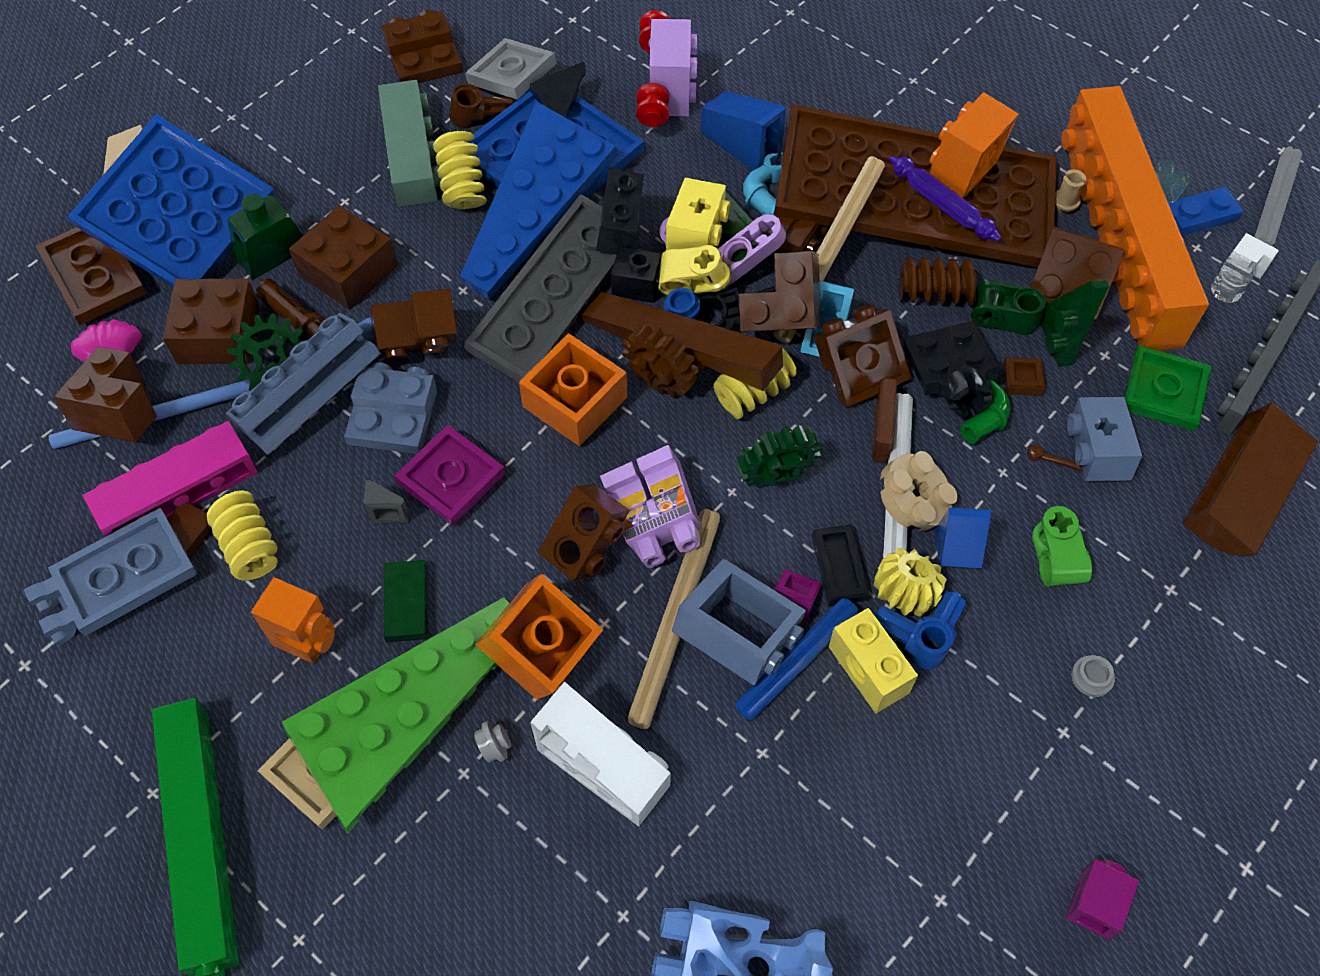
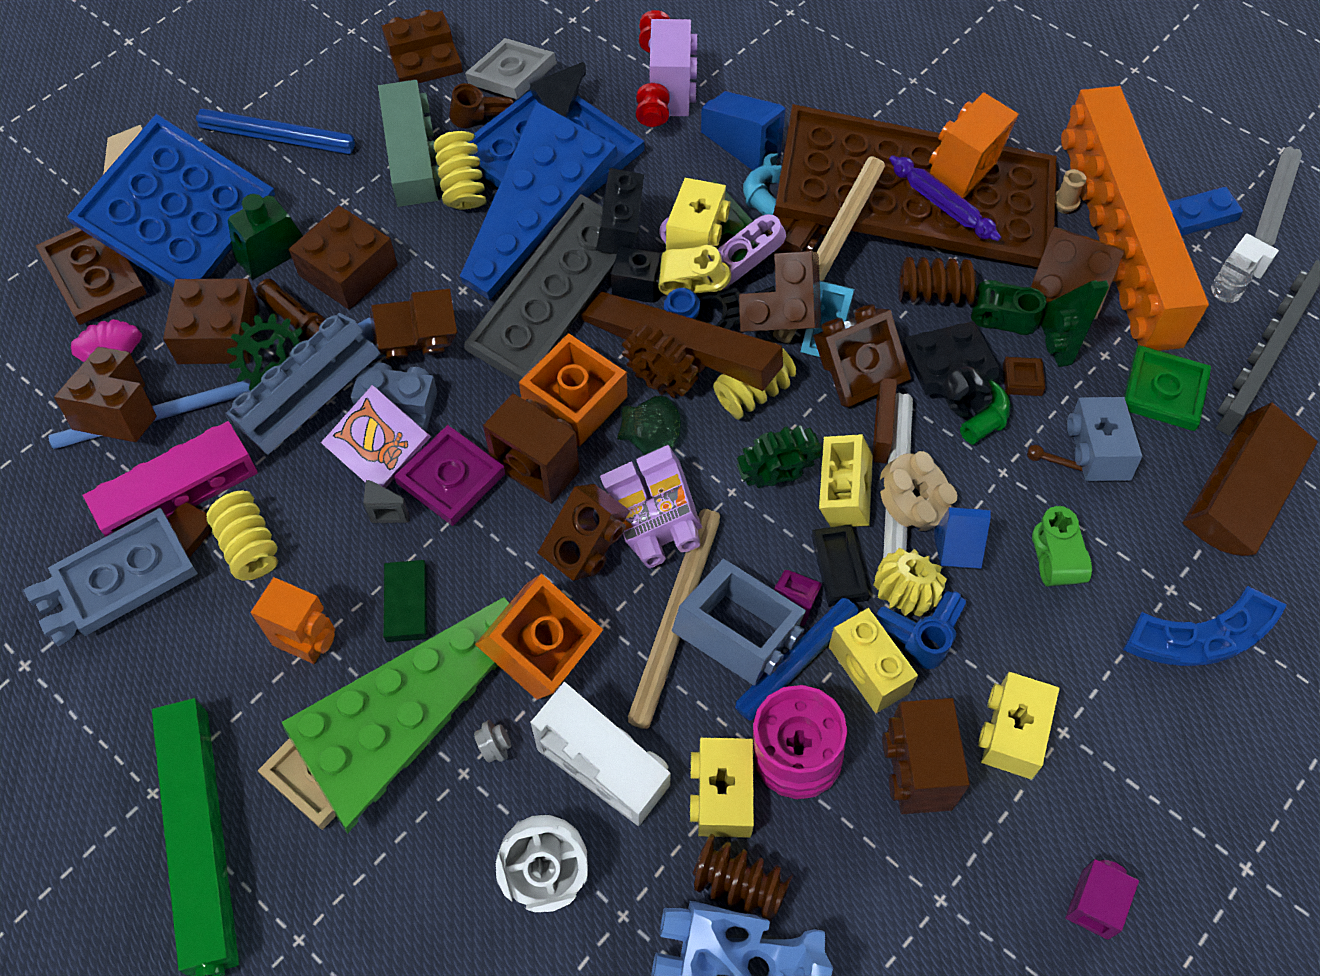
light grey plate [1071,655,1115,697] -> none
clear light blue tile [1155,159,1191,202] -> none
none -> blue axle [196,108,355,154]
none -> lavender tile [321,385,431,488]
none -> reddish brown brick [483,393,580,504]
none -> white cylinder [496,815,588,912]
none -> clear green animal [617,395,681,455]
none -> light yellow brick [690,738,754,838]
none -> reddish brown piece [693,834,794,922]
none -> dark pink wheel [753,685,847,799]
none -> light yellow brick [819,434,873,527]
none -> reddish brown brick [882,698,970,814]
none -> light yellow brick [978,672,1059,780]
none -> blue tile [1123,586,1287,666]

